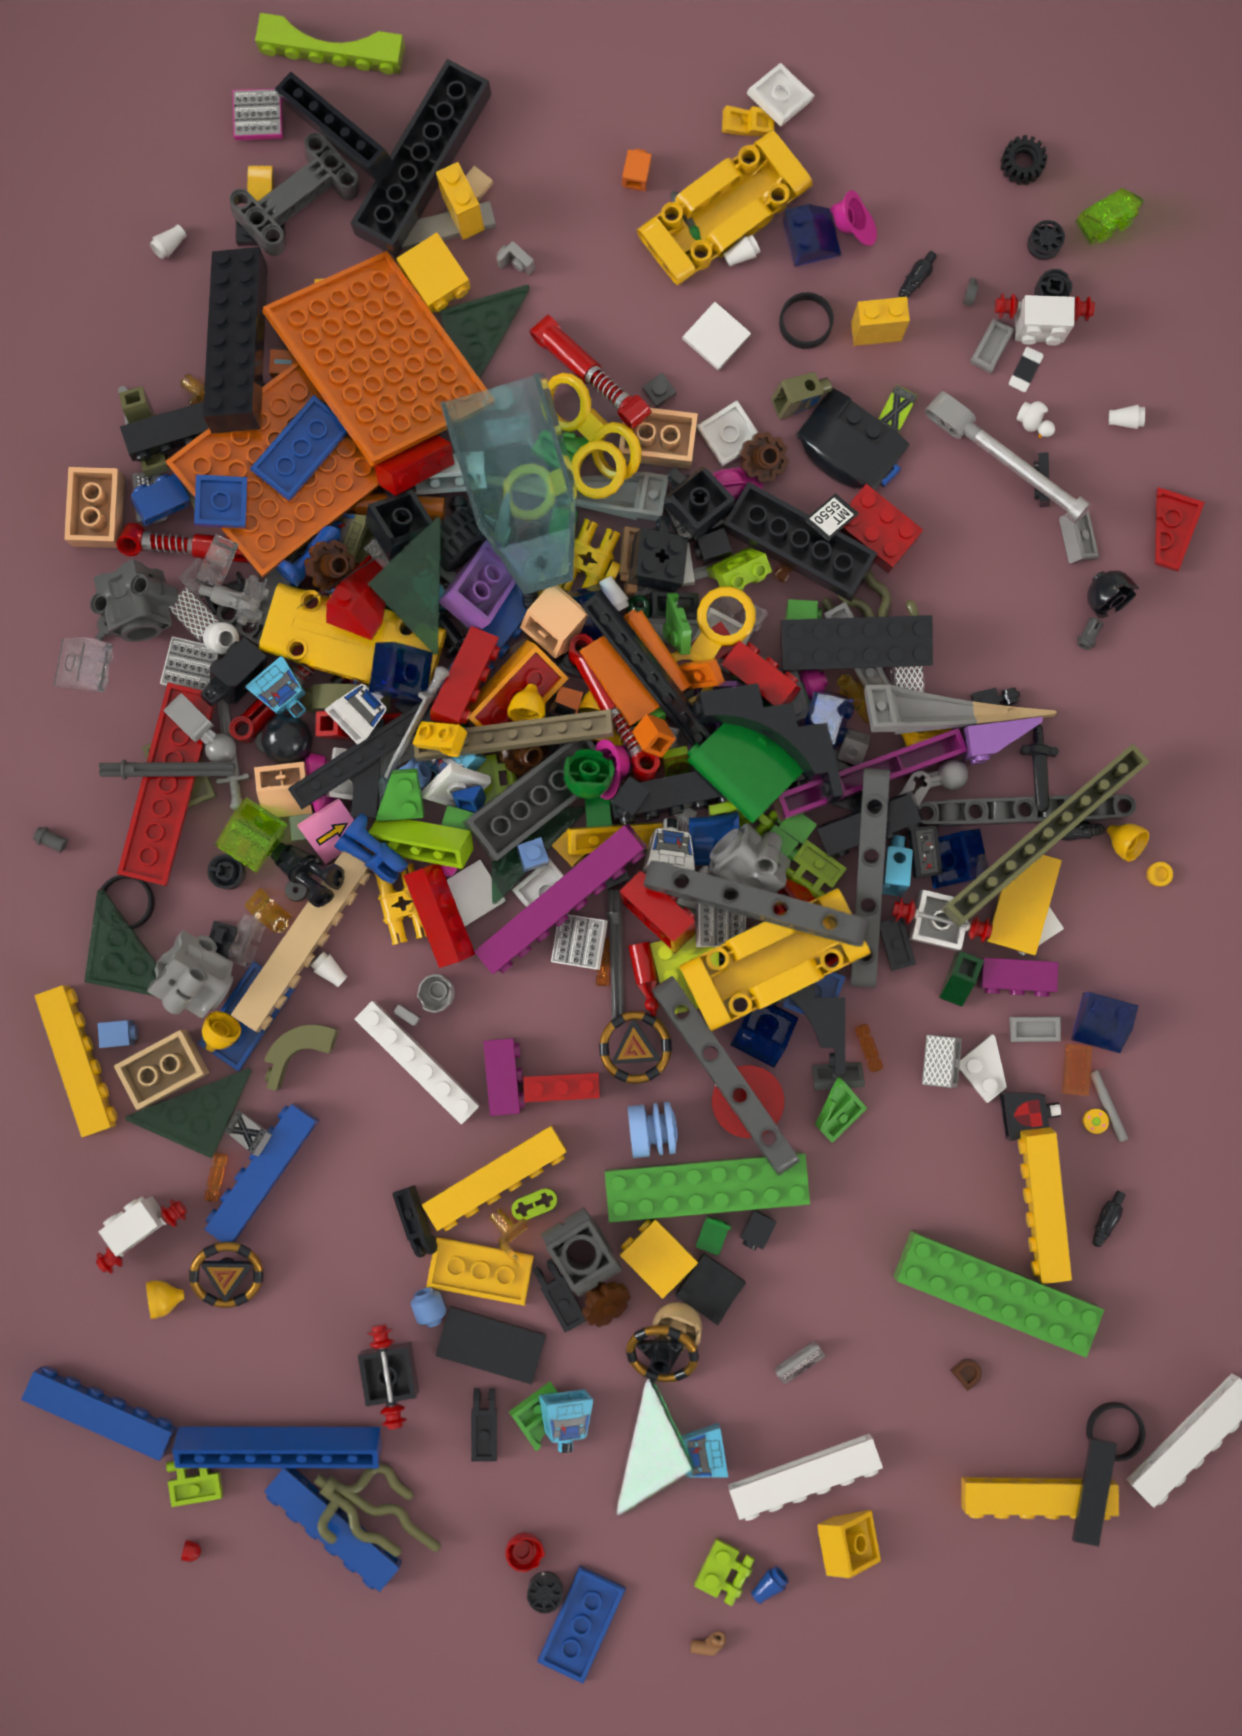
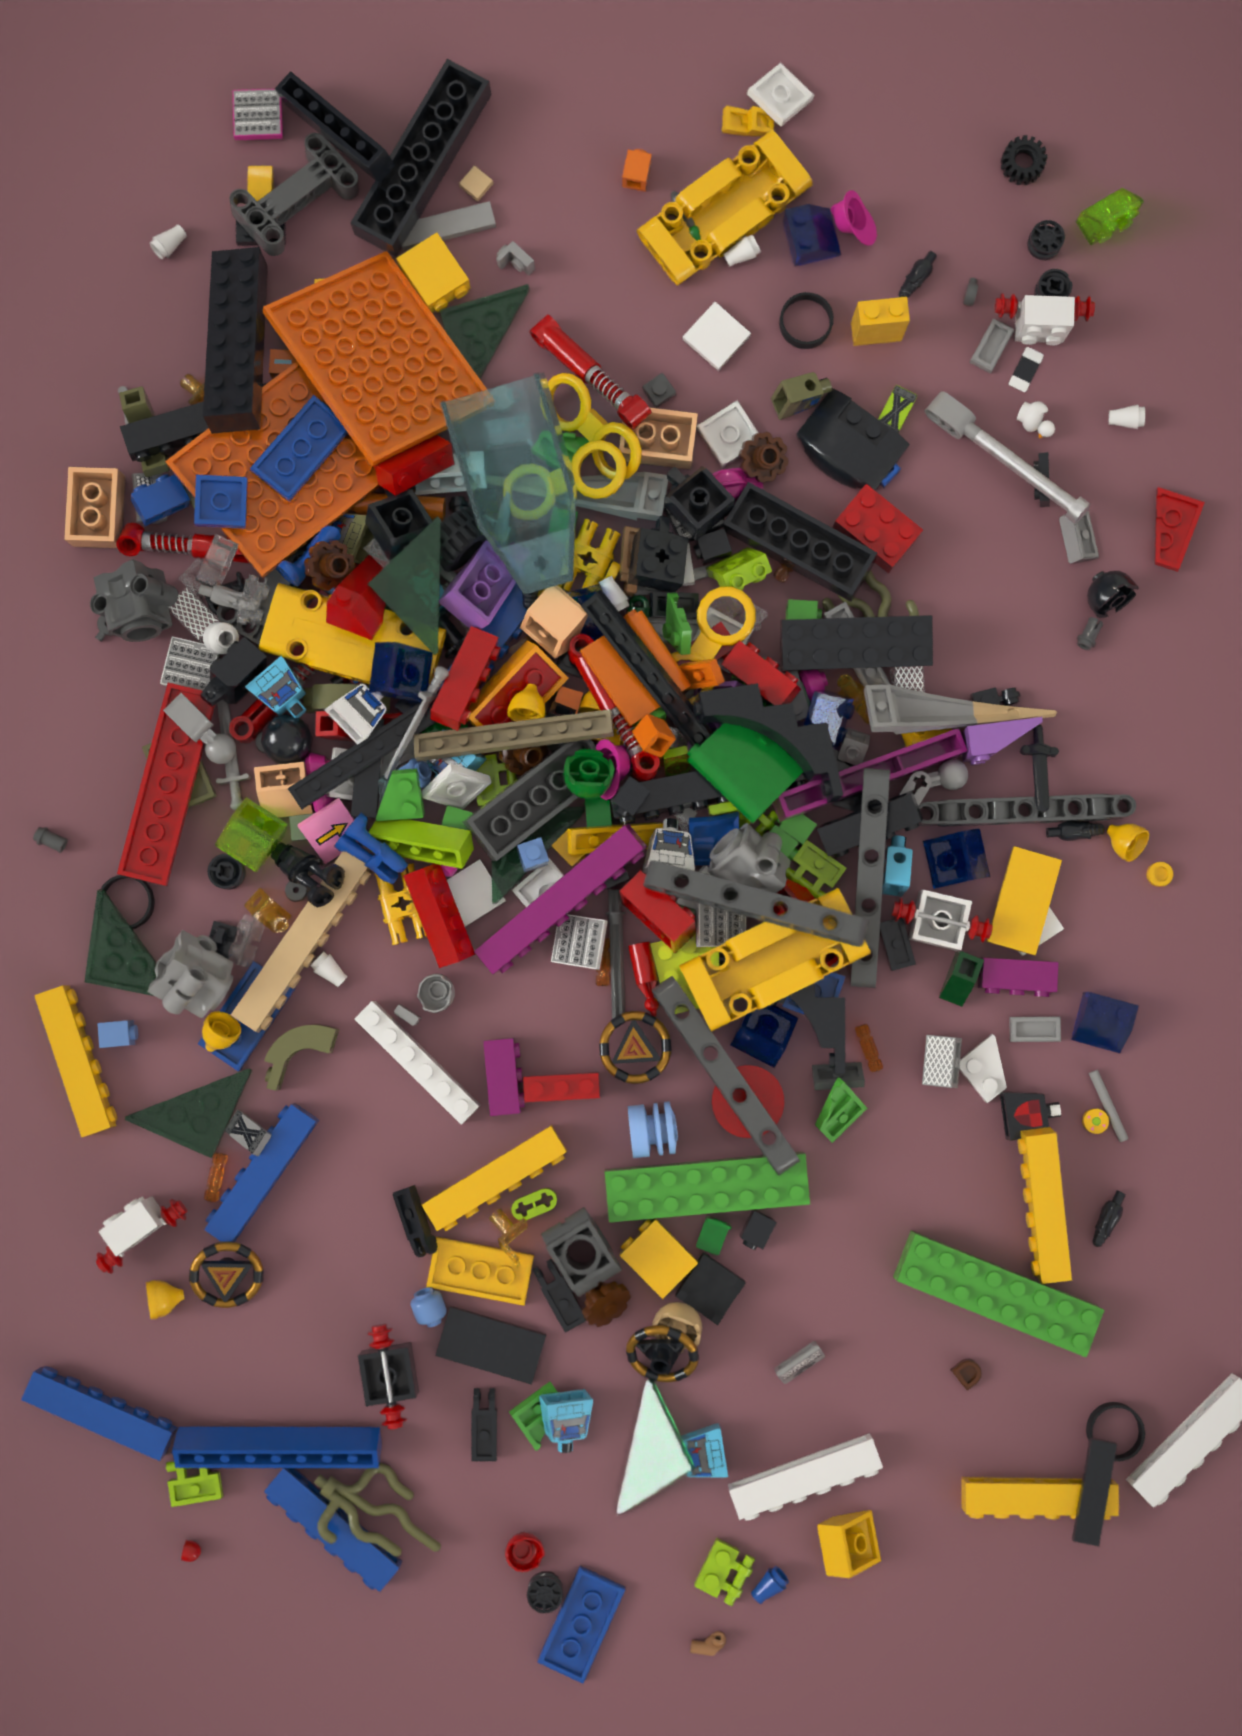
clear slope [54,637,113,693] -> none
dark grey axle [99,760,236,780] -> none
tan brick [114,1029,210,1110] -> none
lime arch [255,13,405,74] -> none
sticker [297,539,404,609] -> none
yellow plate [412,721,467,757] -> none
yellow brick [436,162,485,240] -> none
blue slope [452,785,486,812] -> none
sticker [805,493,859,540] -> none
slope [908,826,943,878] -> none
olive brick [942,743,1150,928] -> none
clear orange plate [1062,1044,1092,1096] -> none

